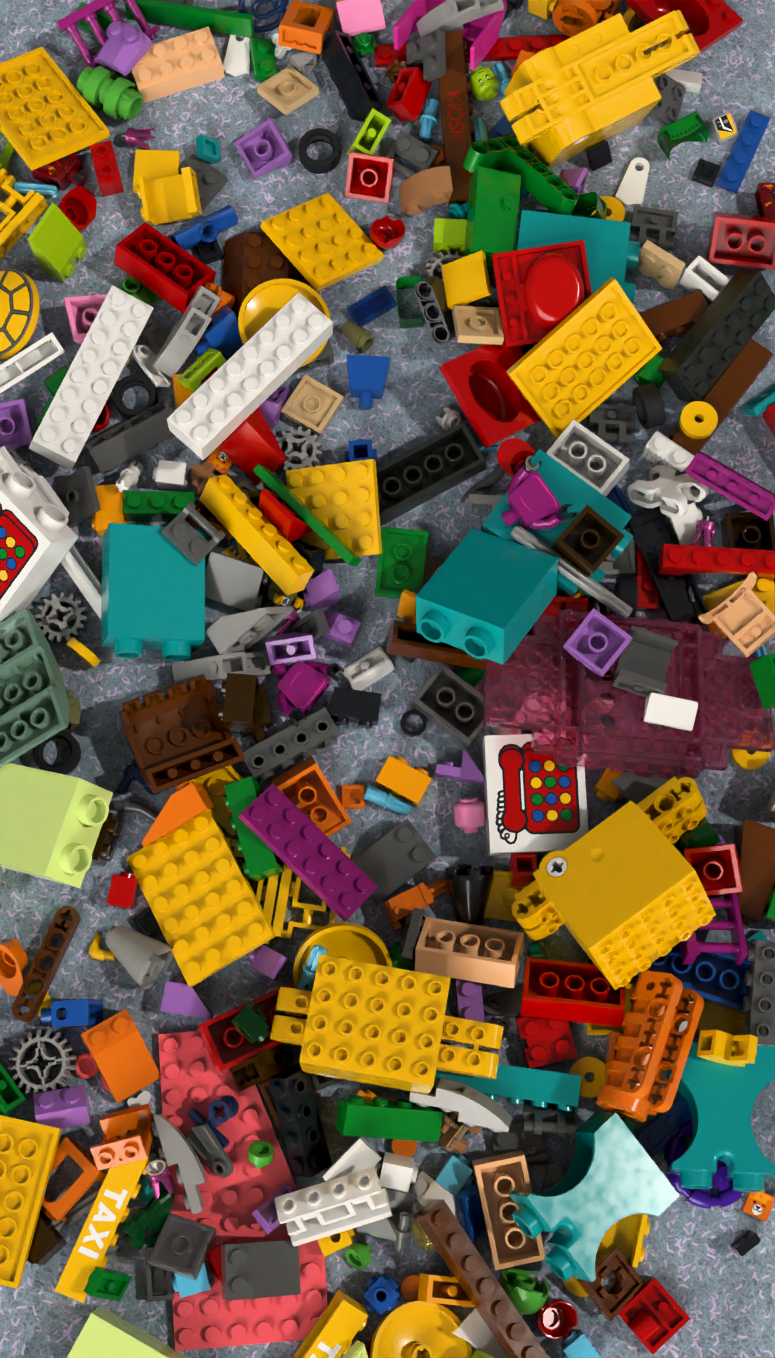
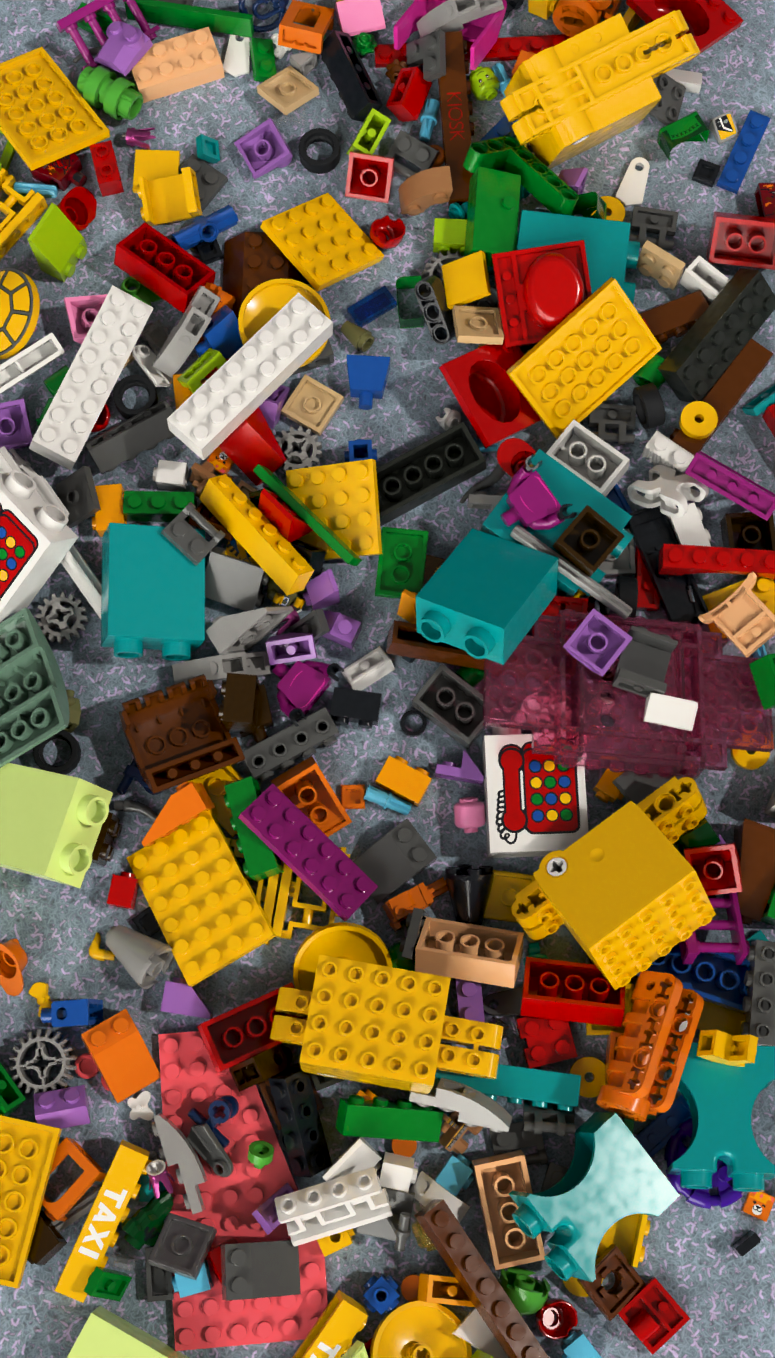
reddish brown beam [12,906,80,1022] -> none
yellow piece [65,637,101,668] -> none
orange panel [90,1103,154,1170] -> none
white axle [115,461,144,492] -> none
dark green brick [230,1001,271,1044] -> none
medium lavender slope [249,944,289,982] -> none
medium azure axle [297,944,327,992] -> none
bright green tile [345,1242,372,1270] -> none
blue tile [456,1184,486,1243] -> none
medium azure axle [473,117,488,142] -> none
red brick [508,852,538,887] -> none
black tile [585,140,613,171] -> none
flat silver piece [691,516,716,547] -> none

